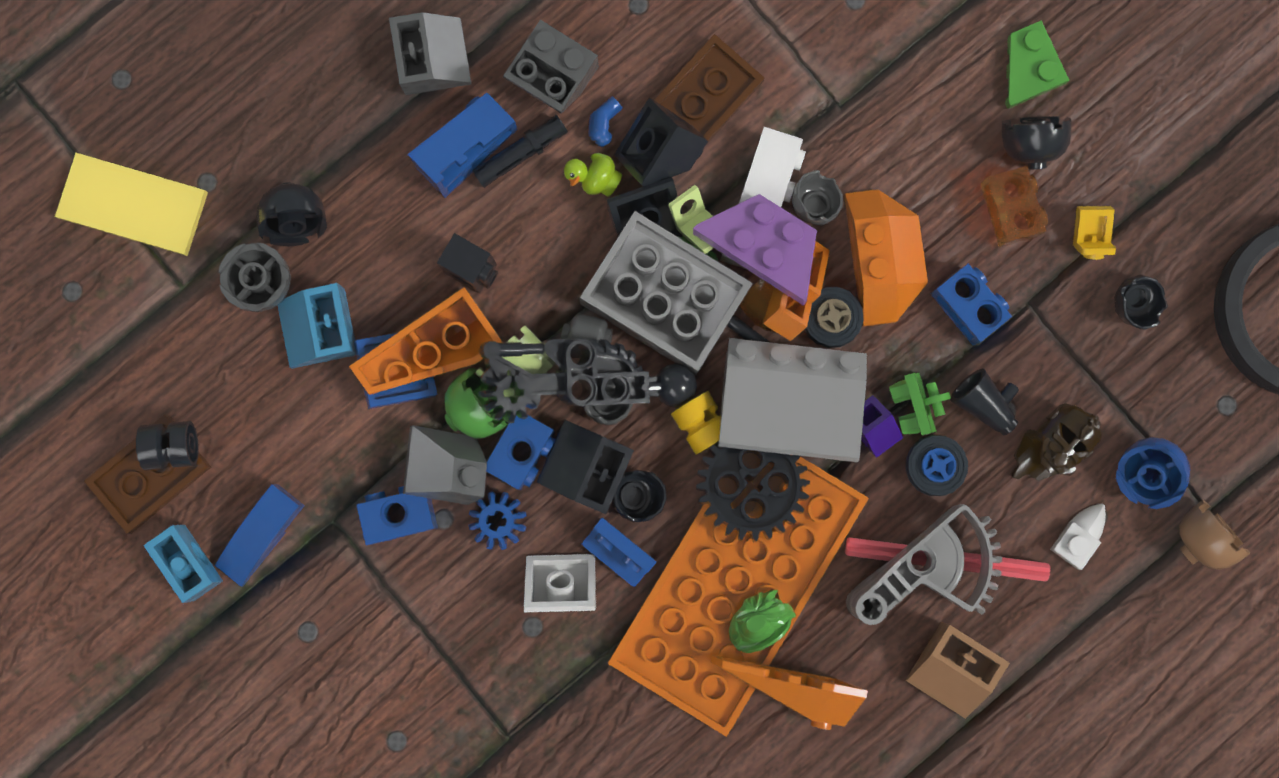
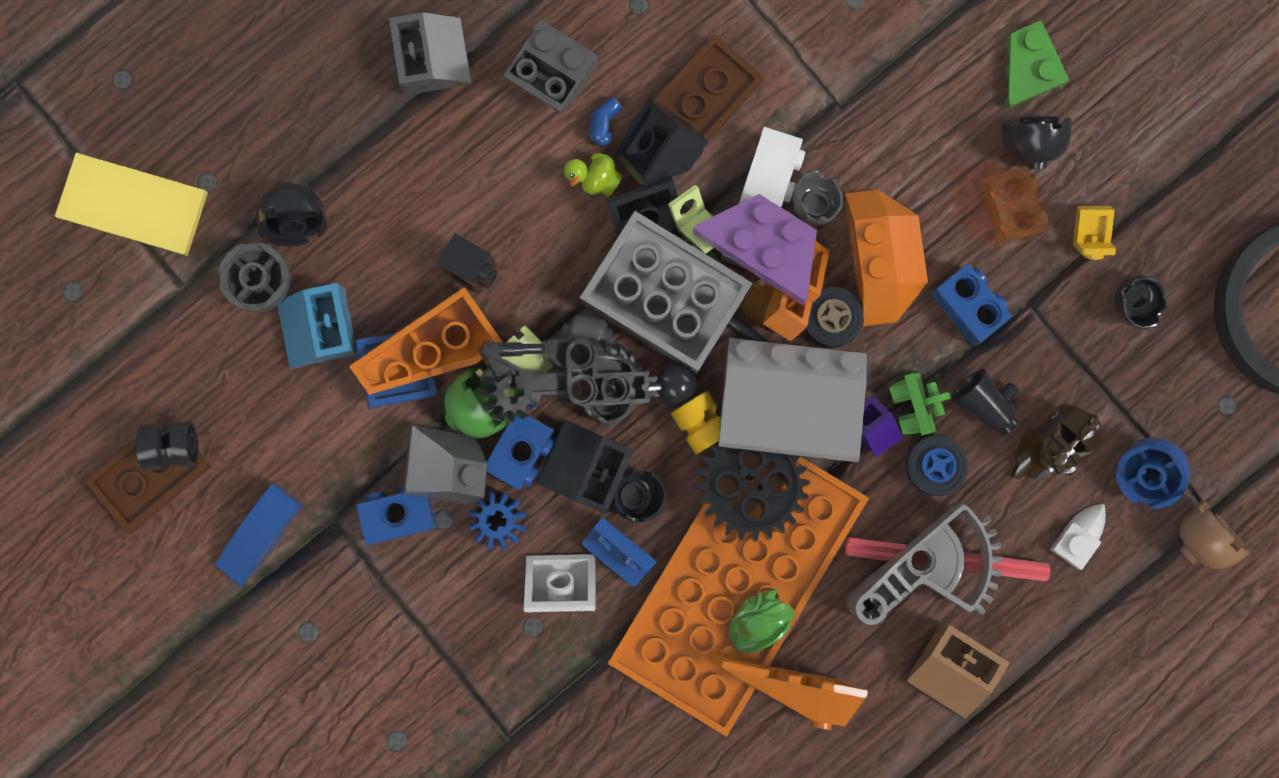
dark azure brick [143,525,223,603] -> none
blue wedge [408,93,518,198] -> none
black pin [472,114,568,188] -> none

